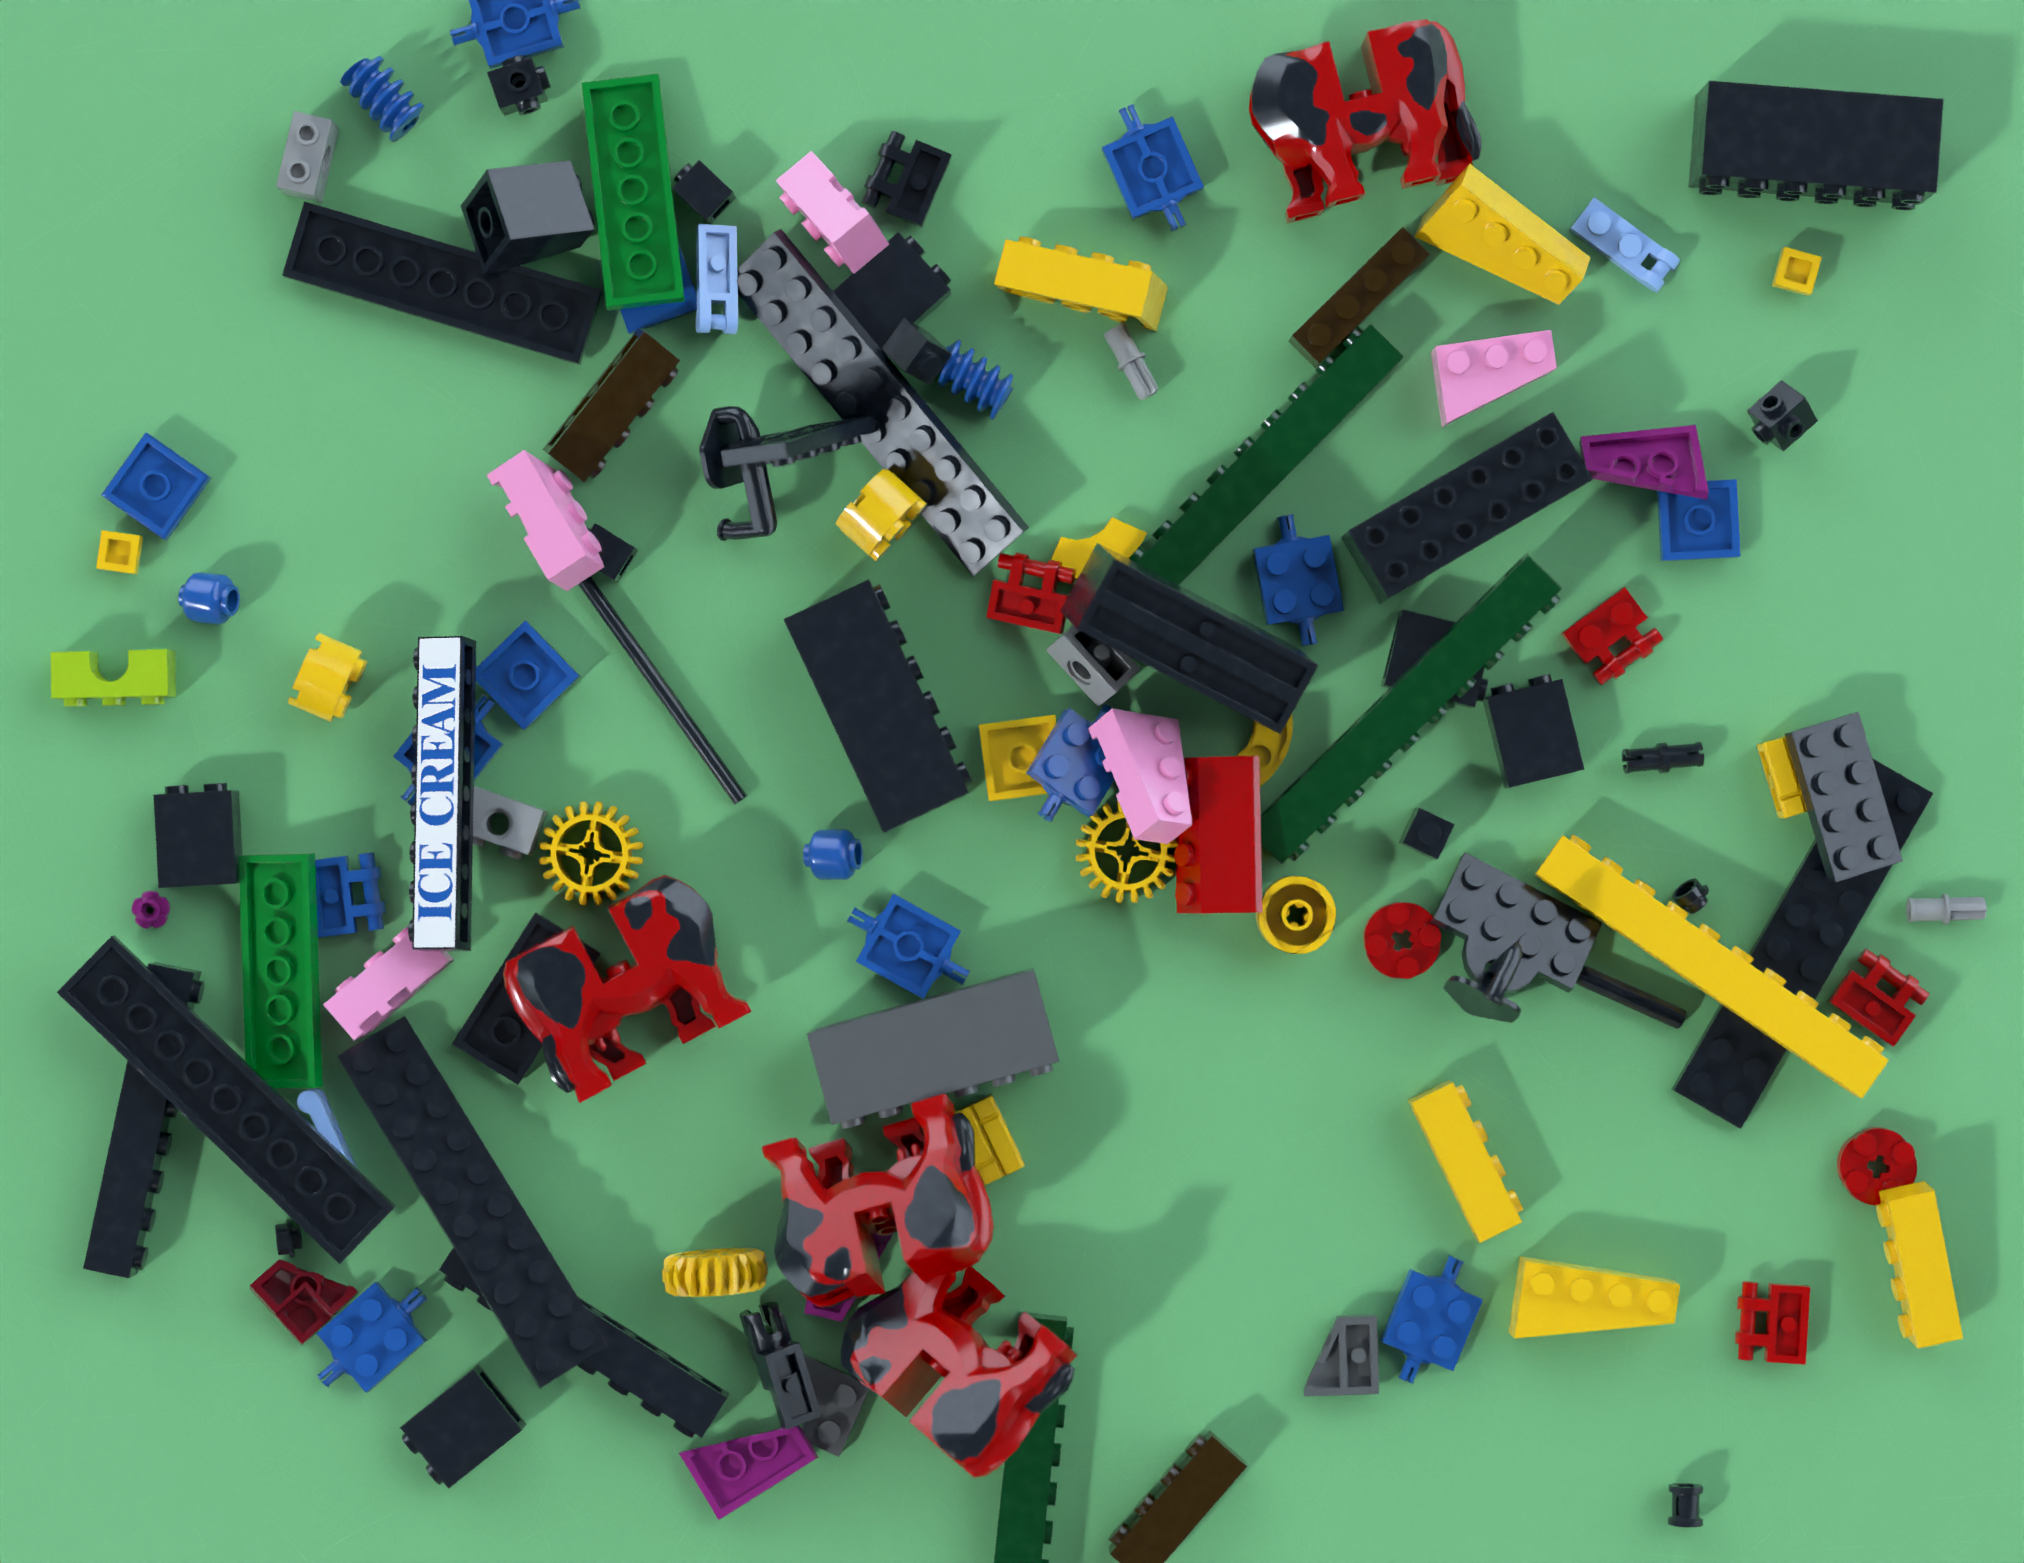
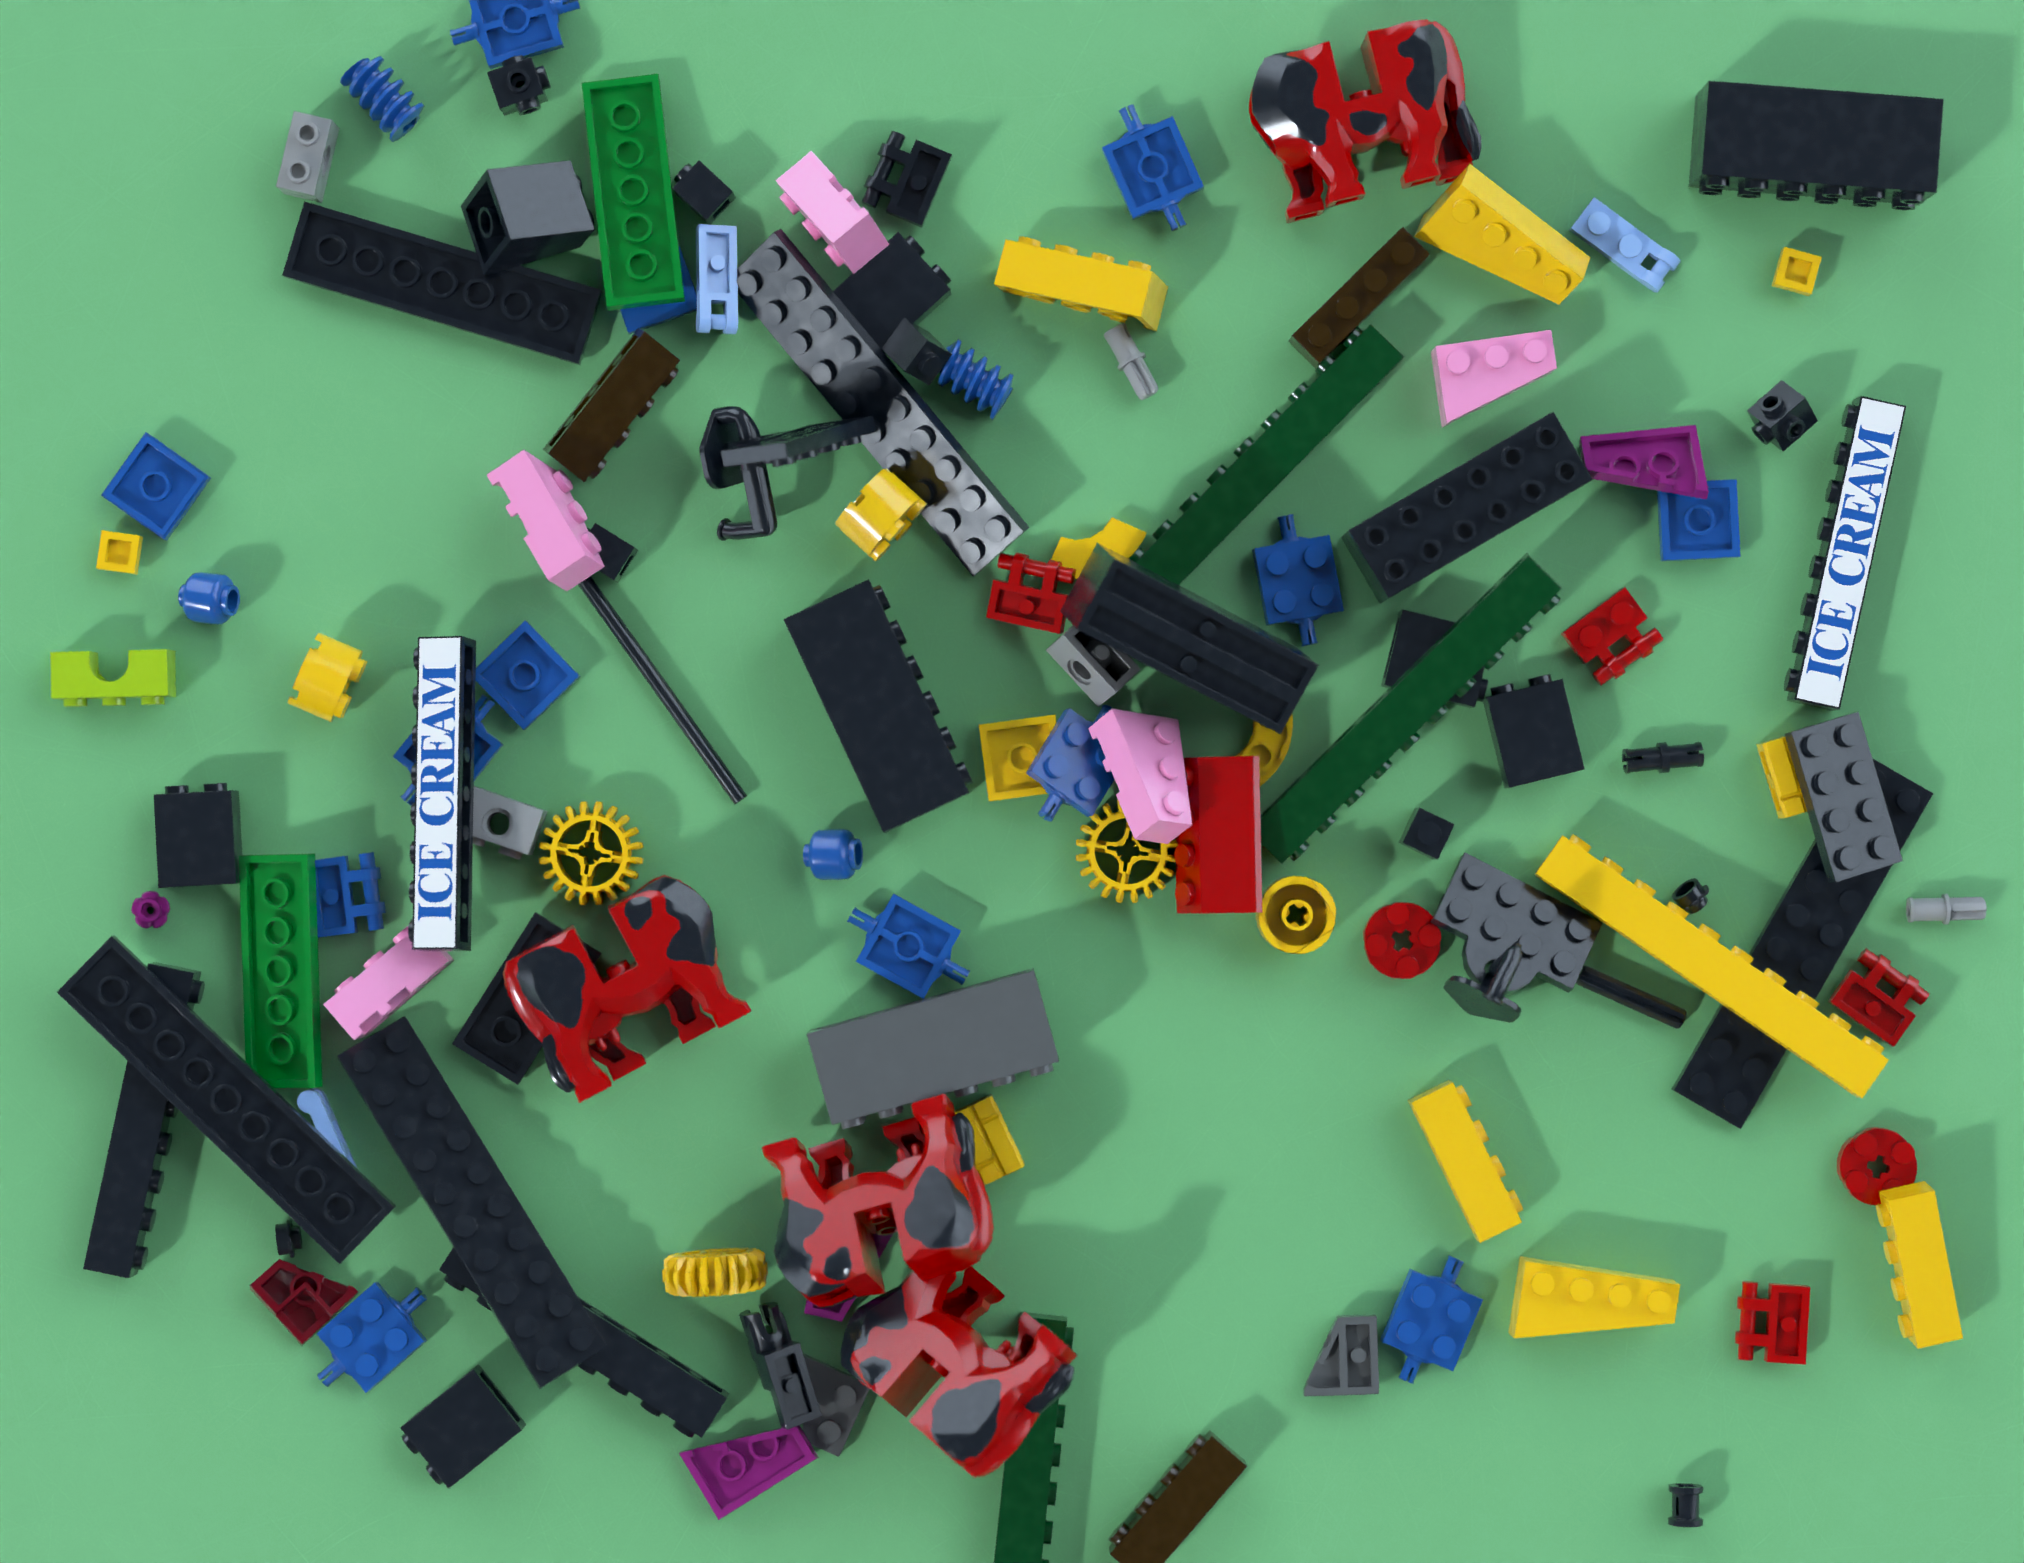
none -> brick [1784,396,1906,711]

